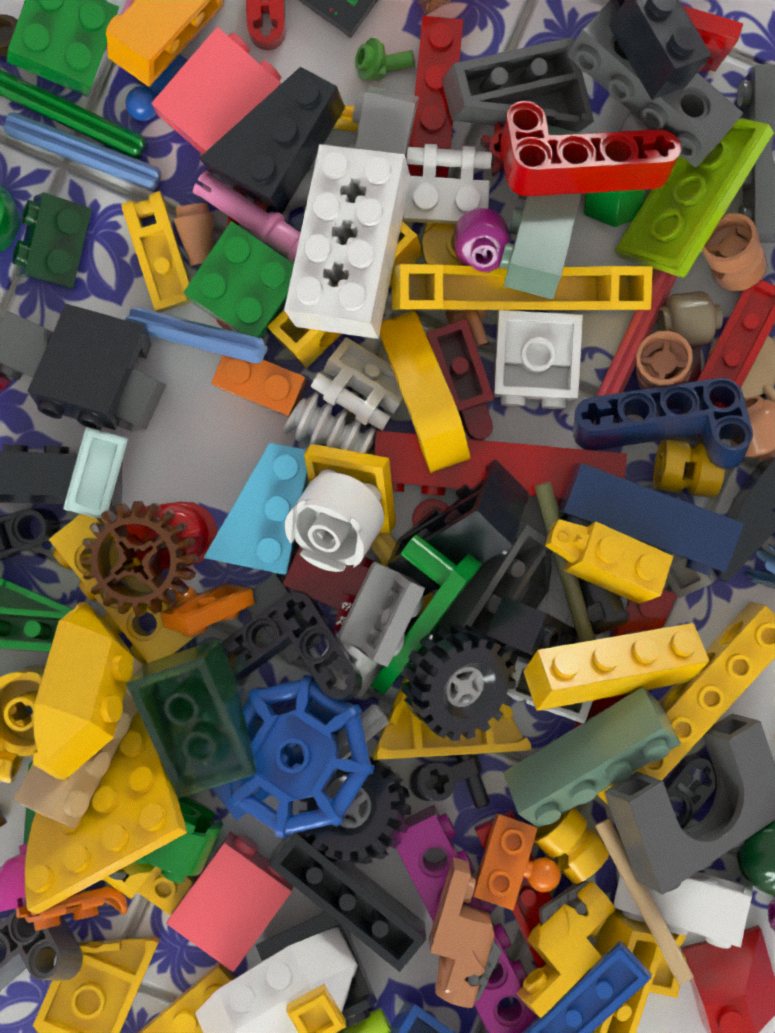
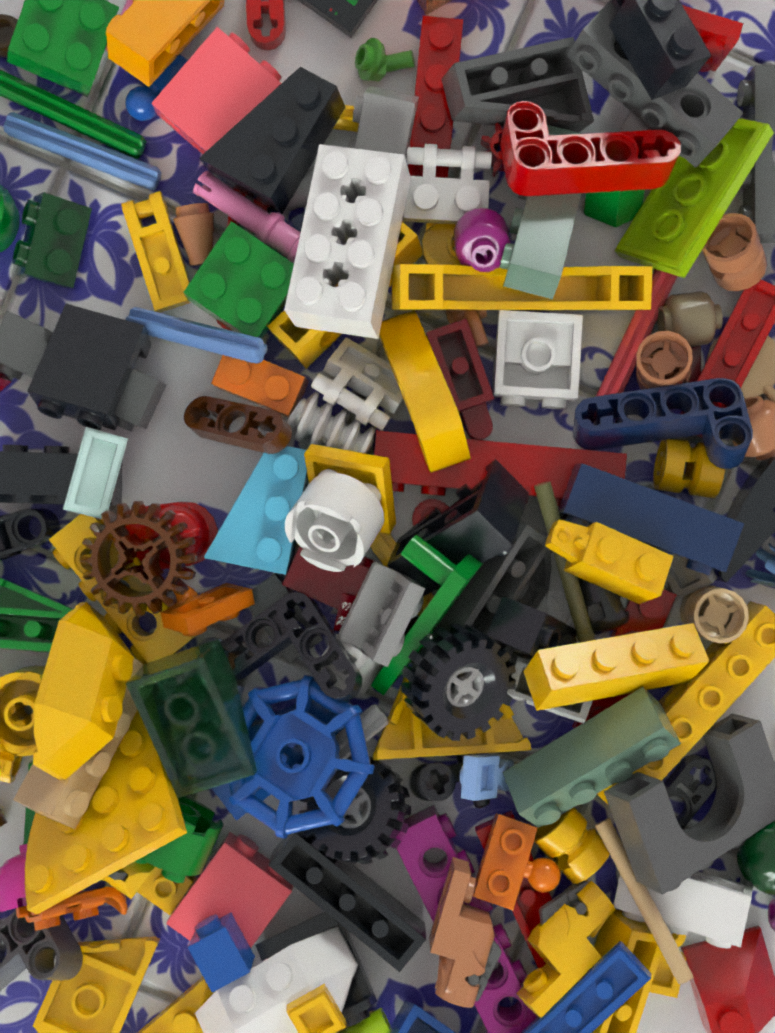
none -> reddish brown beam [184,396,292,454]
none -> blue brick [188,912,255,992]
none -> light blue plate [460,753,514,801]
none -> tan wheel [680,585,749,643]

